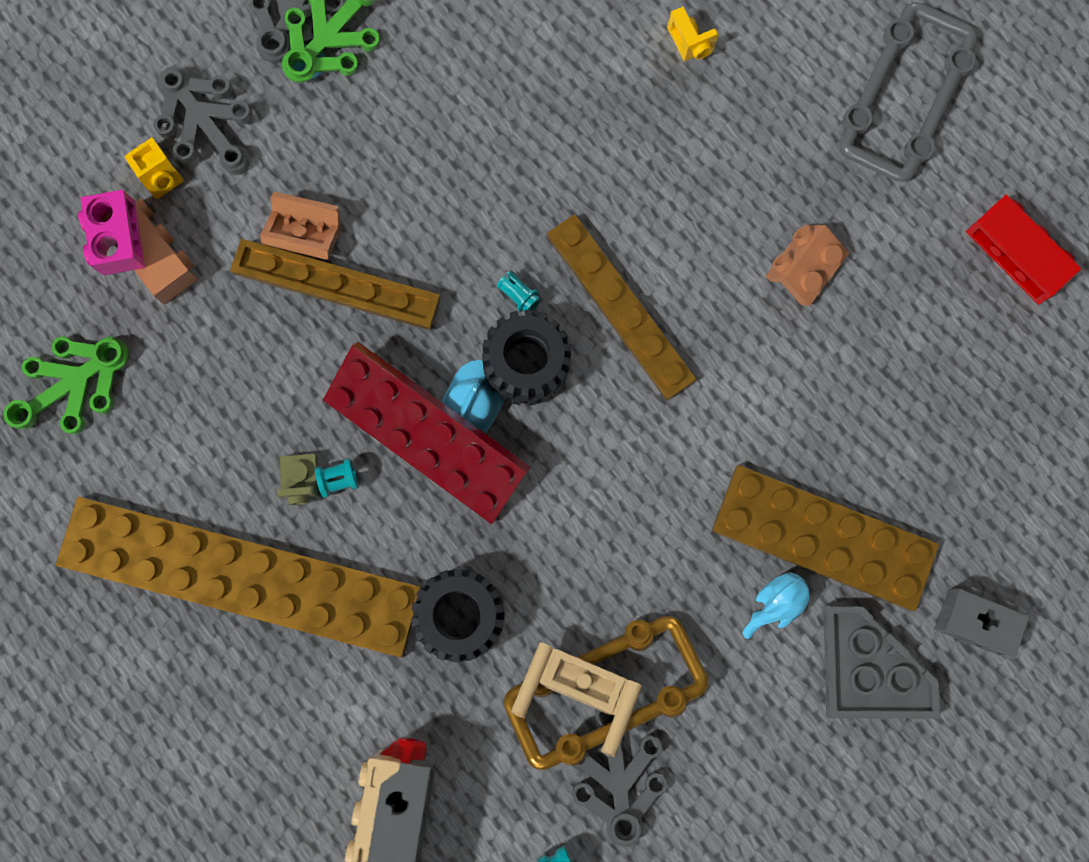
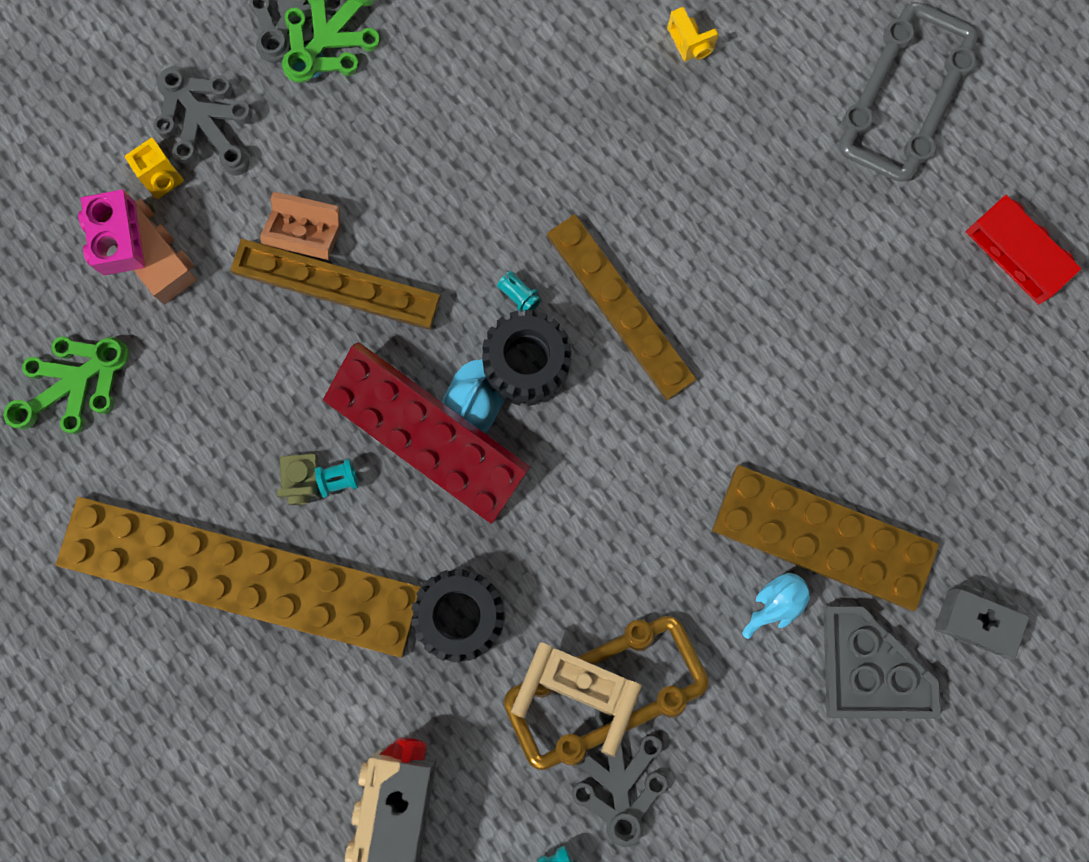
nougat bracket [766,225,849,306] -> none

